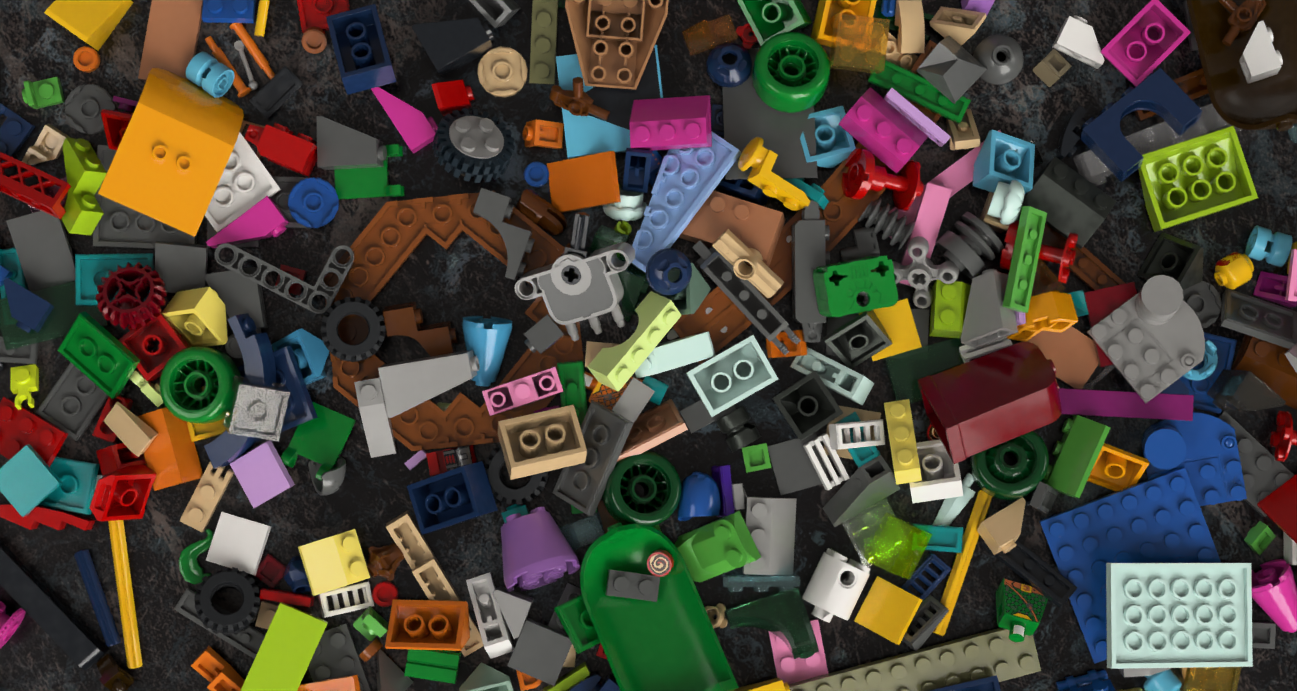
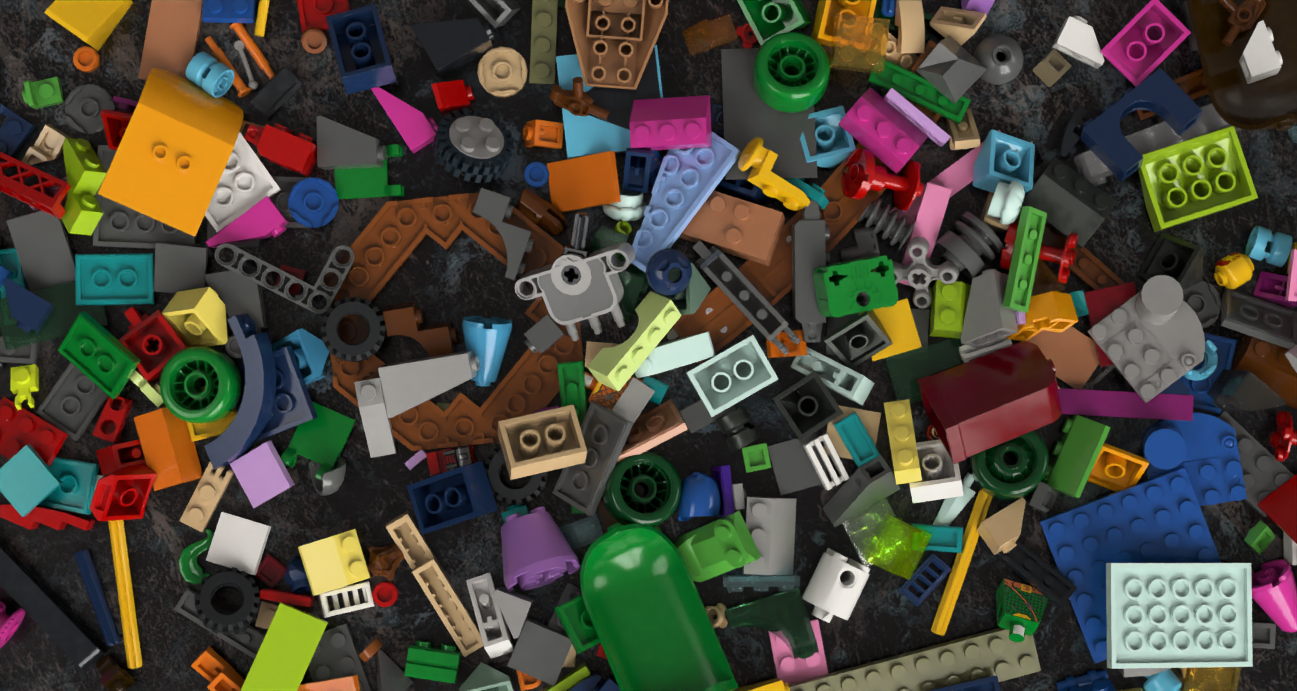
dark red gear [96,262,167,329] -> none
tan slope [103,402,158,457] -> none
clear smoke panel [223,376,290,442] -> none
bright green bracket [353,606,388,641] -> none
orange slope [385,599,470,651] -> none
bright pink slope [482,367,563,416] -> none
dark grey plate [605,570,660,602] -> none
tile [647,549,674,577] -> none
dark blue piece [706,42,752,87] -> none
tan piece [712,229,784,299] -> none
white slope [829,419,885,450] -> none
yellow tile [854,576,922,645] -> none
dark grey slope [902,594,949,651] -> none

